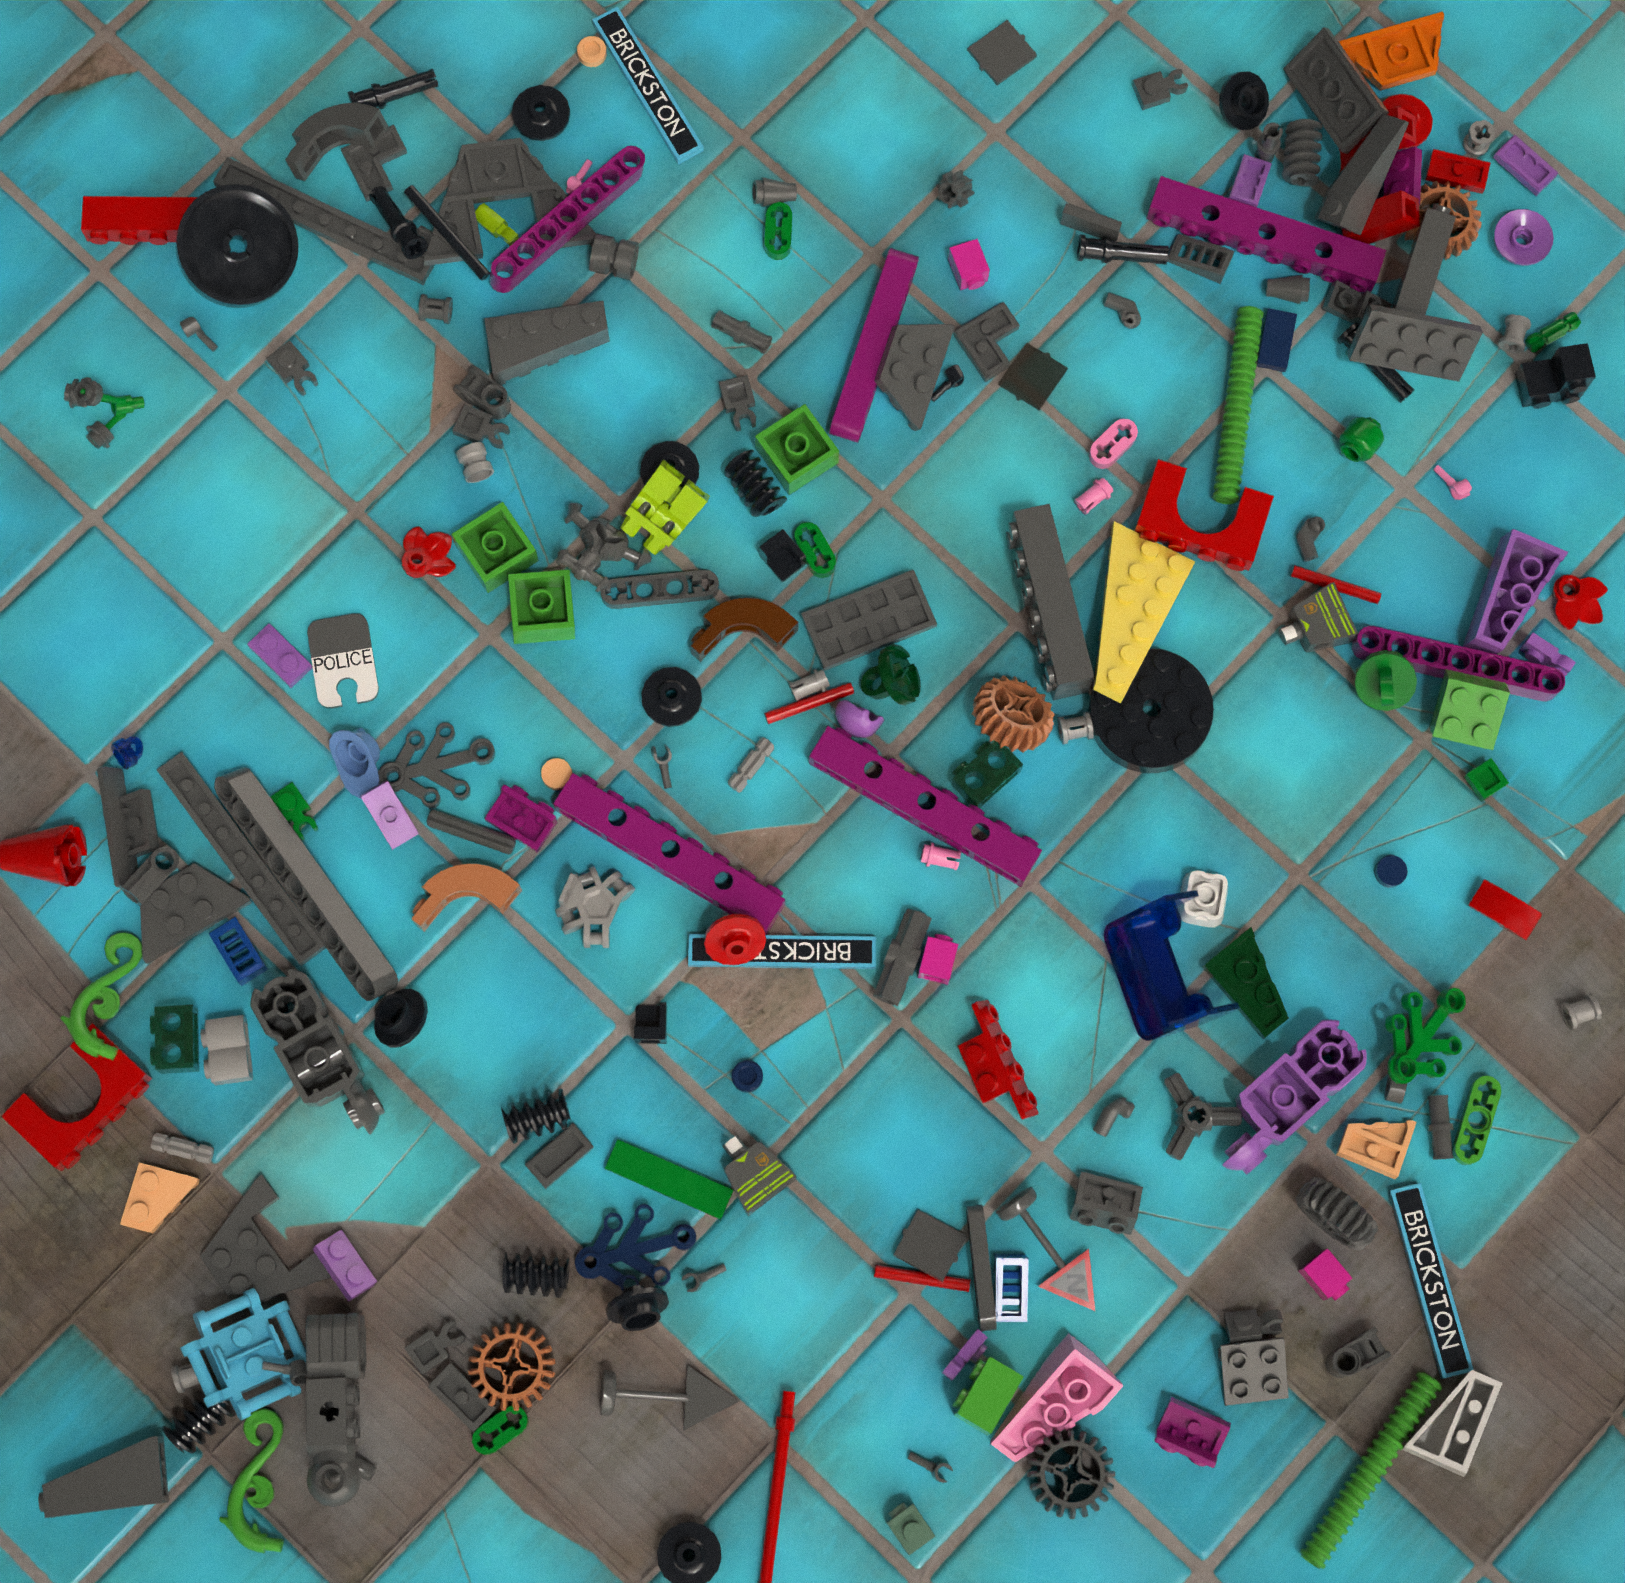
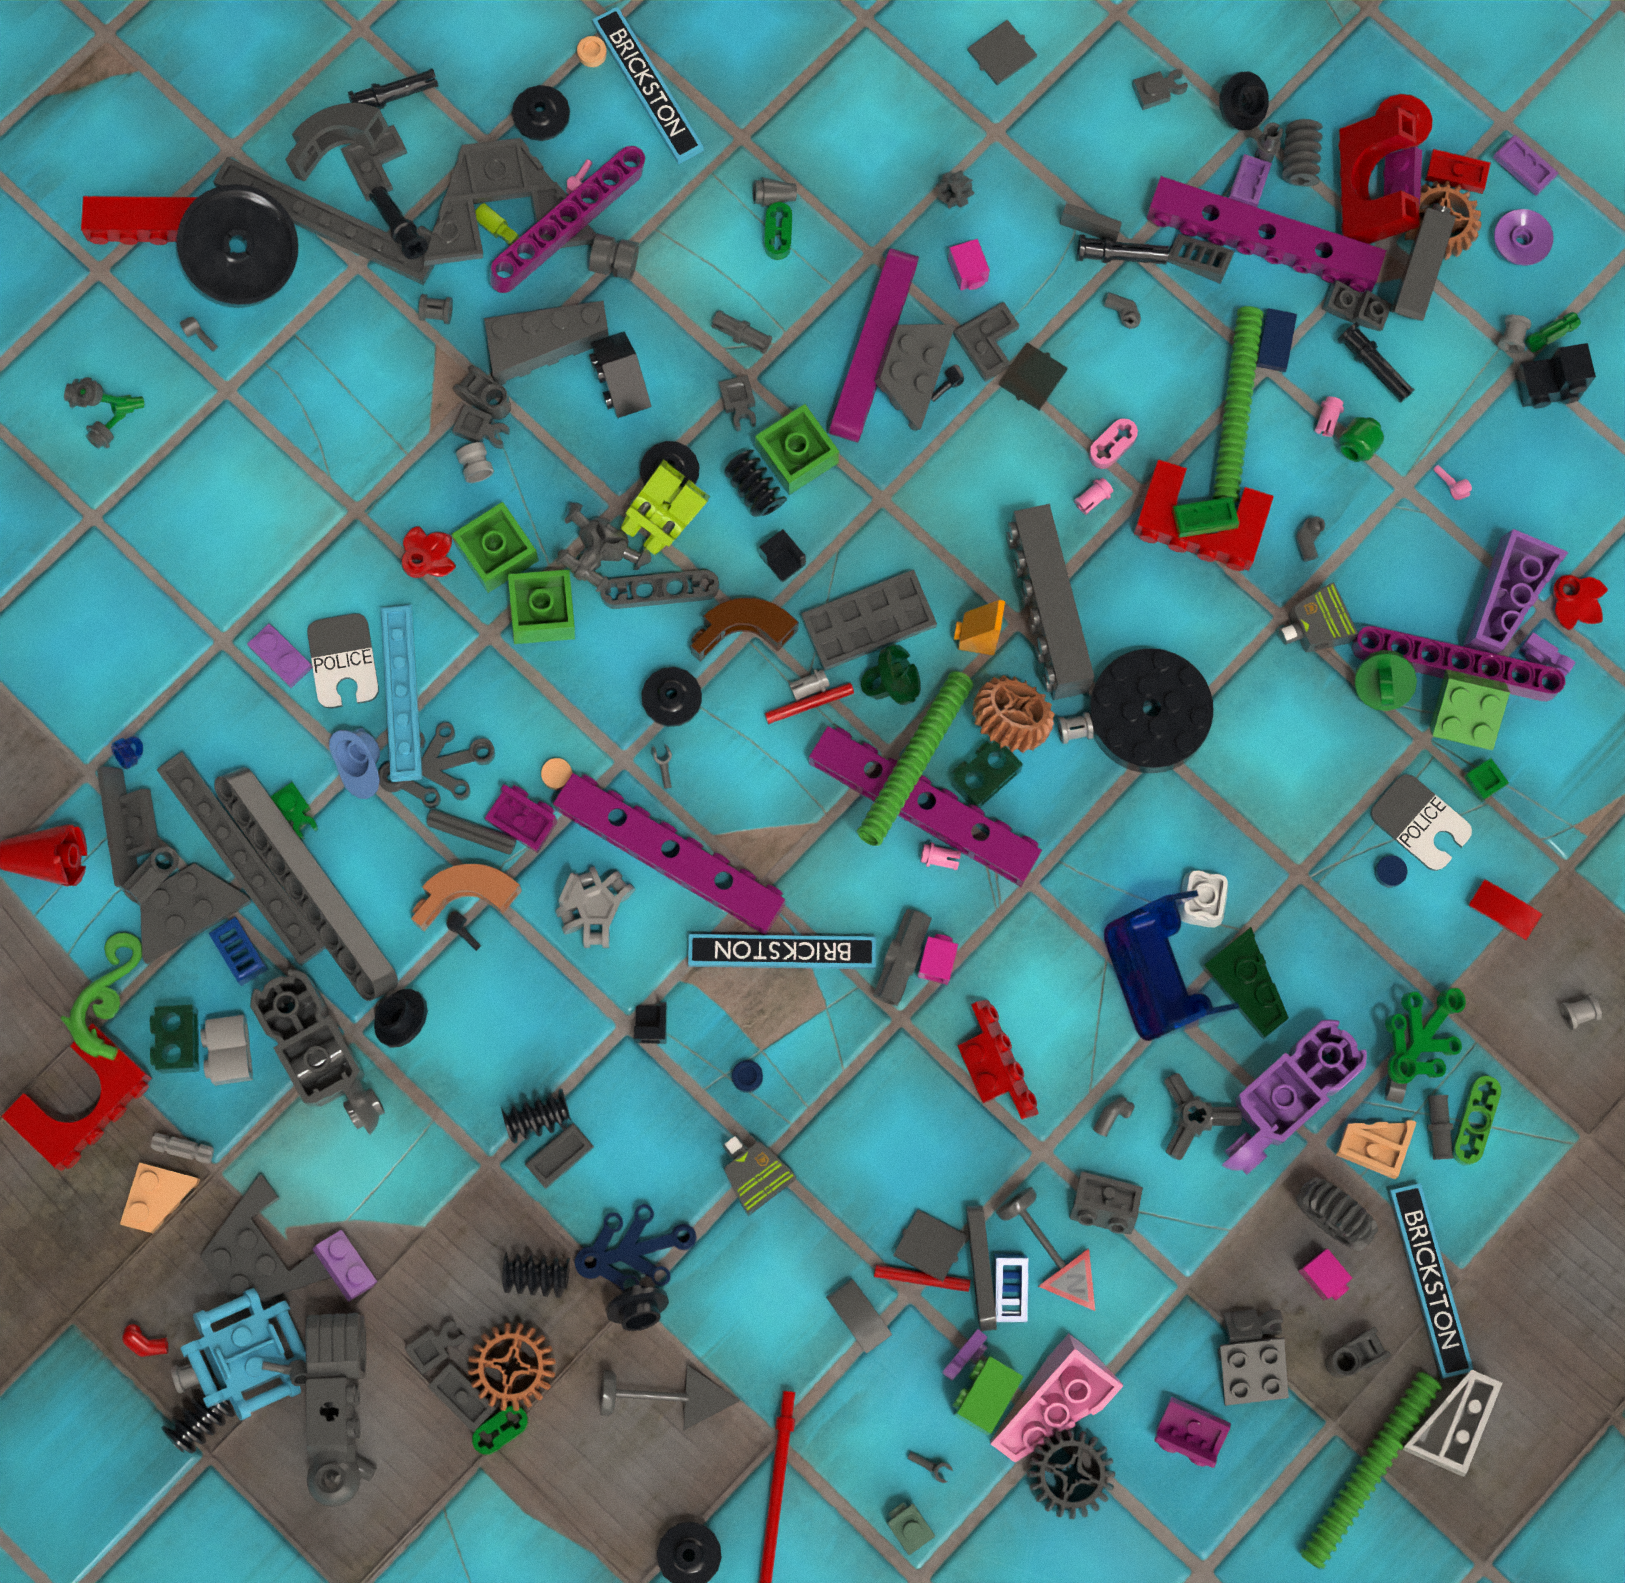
dark grey slope [38,1436,169,1518] -> none
bright green plant [219,1409,284,1554] -> none
dark grey plate [266,340,318,396] -> none
plate [360,780,419,850] -> none
black bar [404,185,490,281] -> none
green tile [605,1139,734,1220] -> none
dark grey hand [682,1264,727,1292] -> none
red piece [704,914,766,965] -> none
light grey axle [728,737,774,793] -> none
green beam [794,522,836,578] -> none
medium lavender hair [835,700,885,738] -> none
light yellow wing [1093,521,1195,703] -> none
dark grey cone [1266,275,1310,304] -> none
dark grey tile [1283,27,1389,154] -> none
red bar [1291,565,1382,605] -> none
dark grey wedge [1315,114,1409,235] -> none
orange wing [1338,11,1444,91] -> none
dark grey plate [1347,304,1483,382] -> none
light grey bush [1463,120,1495,157] -> none
none -> red arm [122,1324,169,1357]
none -> medium azure tile [381,605,423,782]
none -> black hand [446,911,481,951]
none -> black brick [589,331,652,418]
none -> dark grey slope [826,1278,892,1354]
none -> bright green piece [857,671,974,846]
none -> light orange slope [954,600,1005,655]
none -> green plate [1172,497,1239,538]
none -> bright pink pin [1314,396,1344,437]
none -> piece [1371,774,1472,871]

